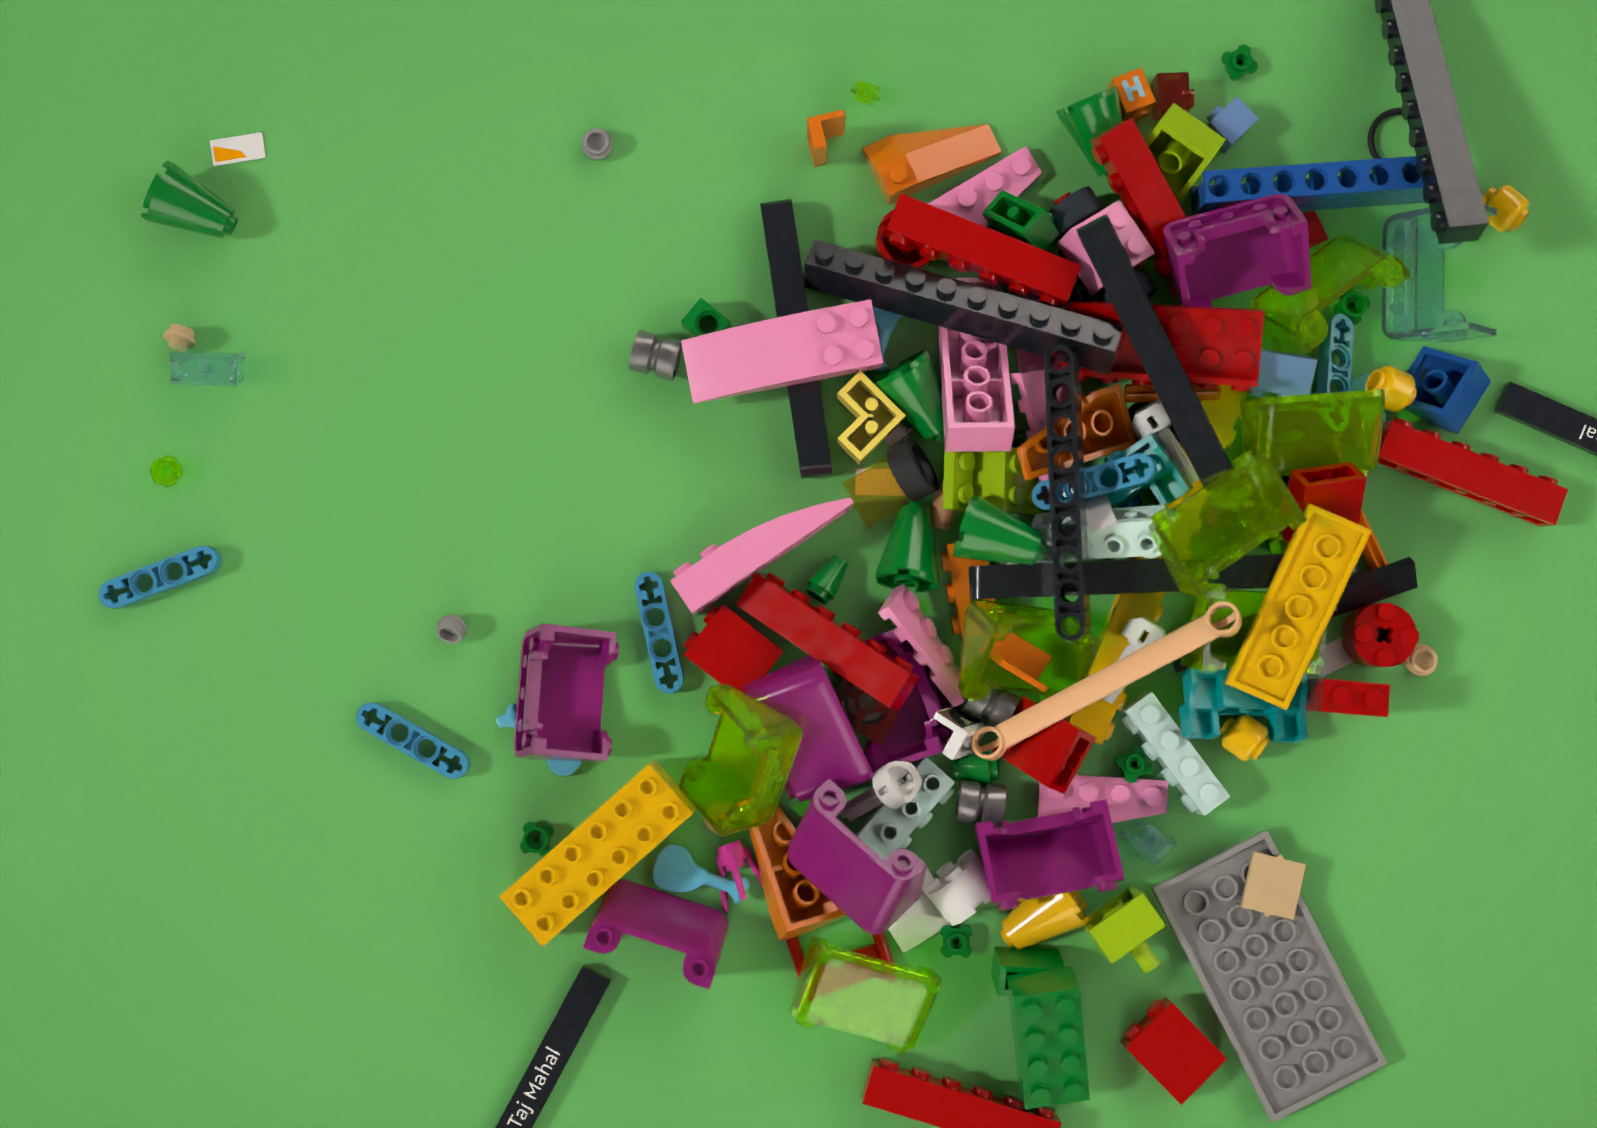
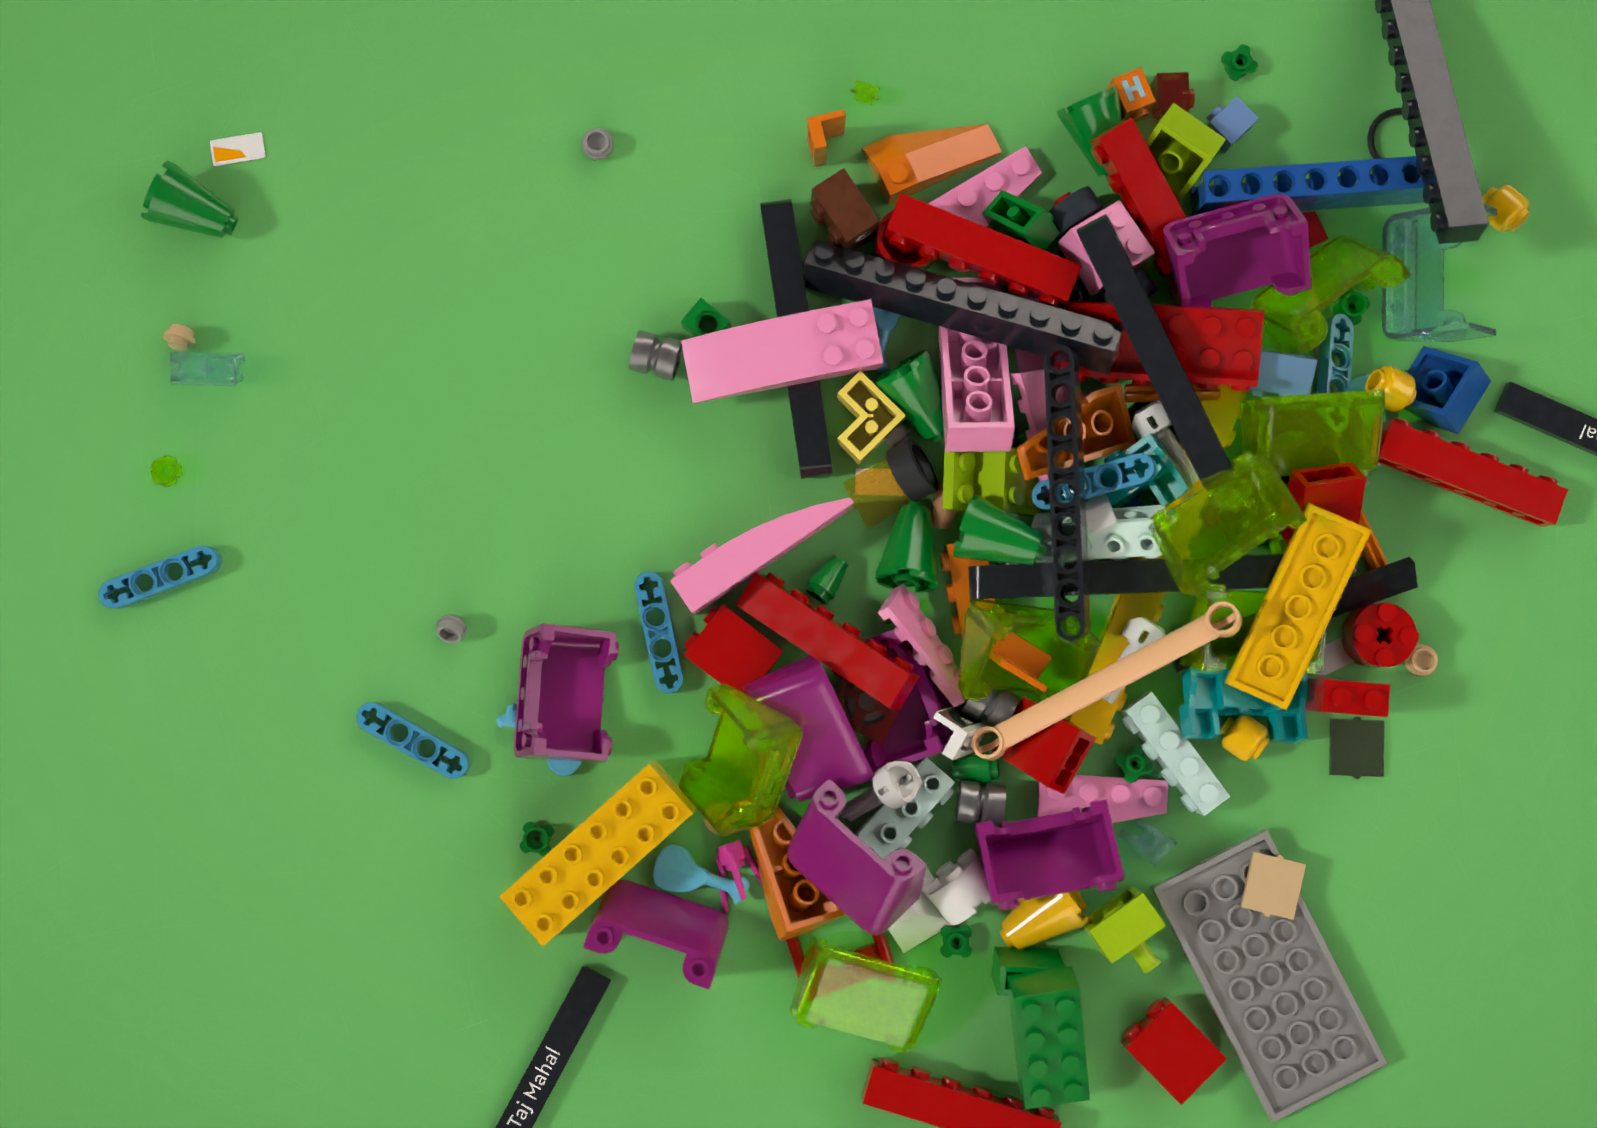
none -> copper brick [810,168,880,251]
none -> clear smoke piece [1329,717,1384,779]

